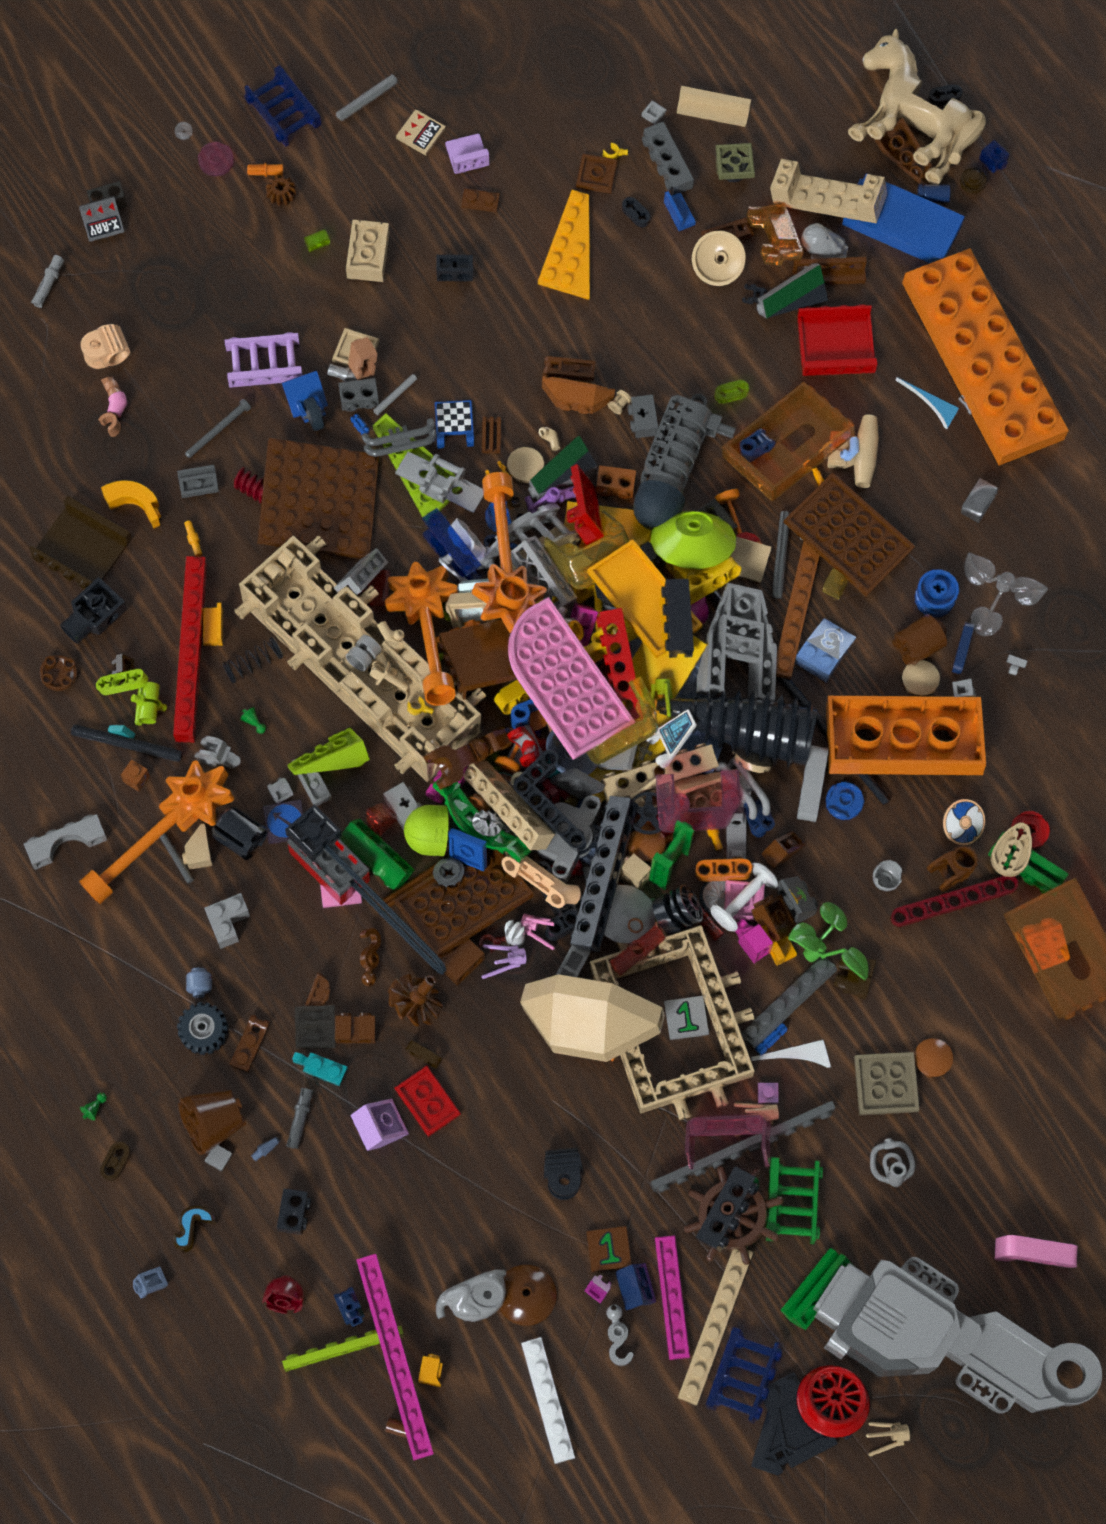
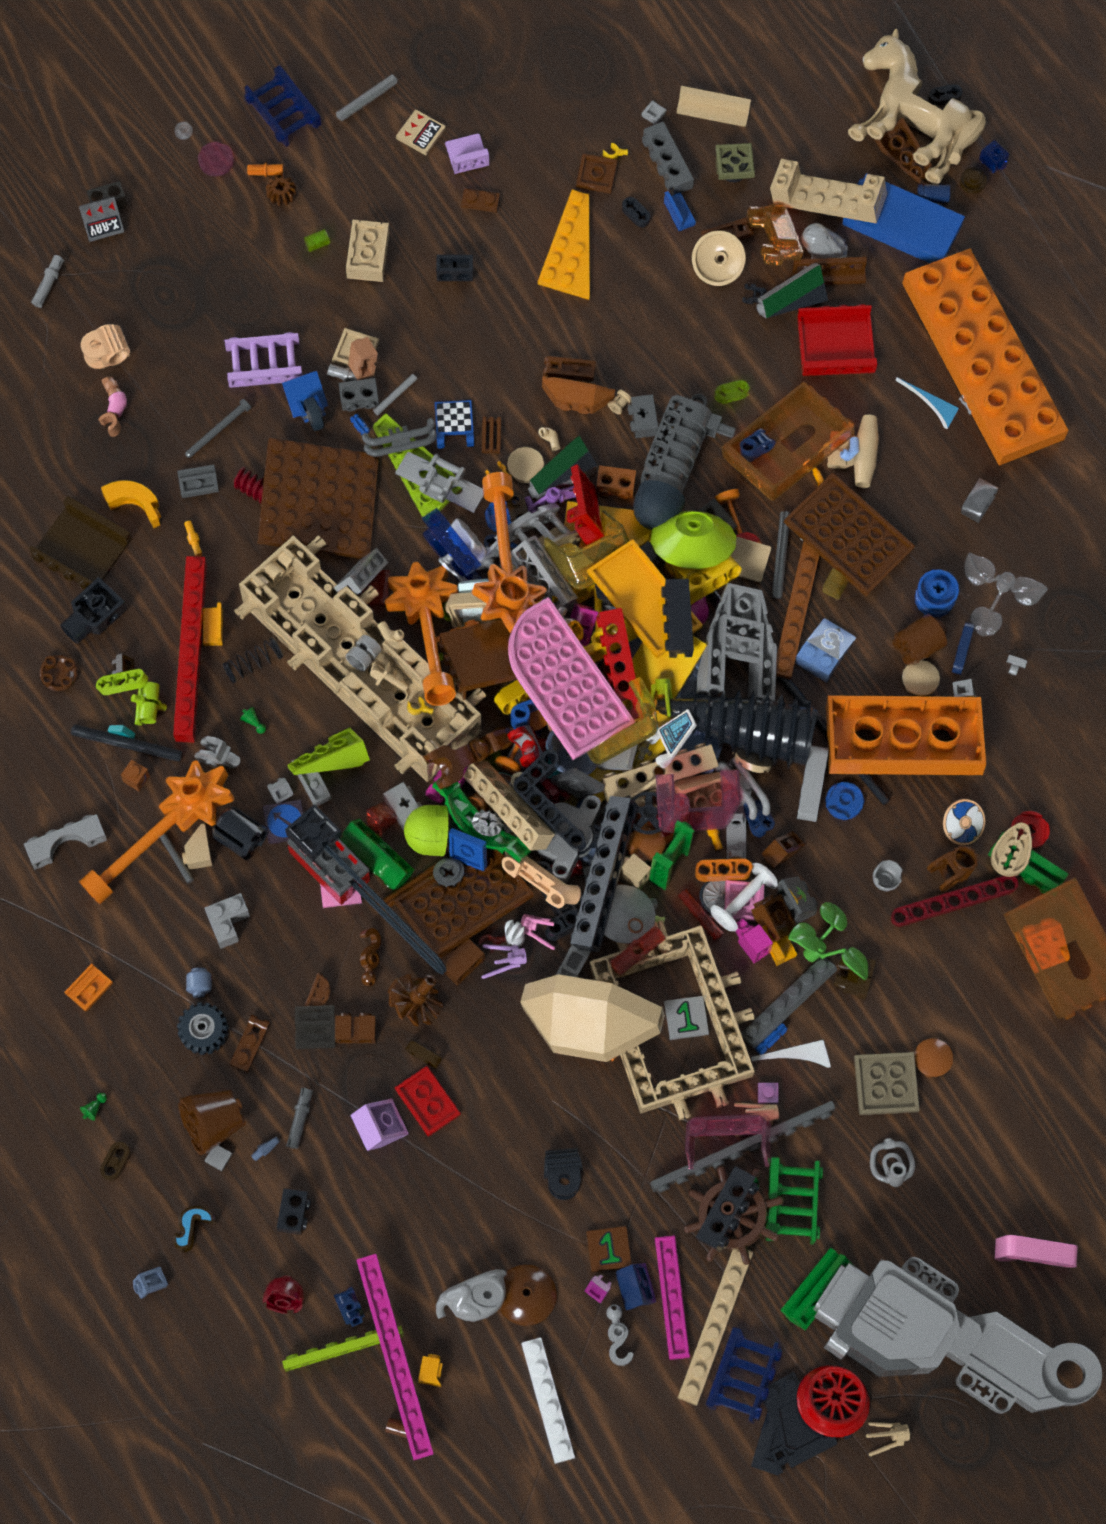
teal plate [292,1052,347,1086] -> none
black wheel [652,885,703,935] -> none
none -> orange plate [64,963,113,1012]

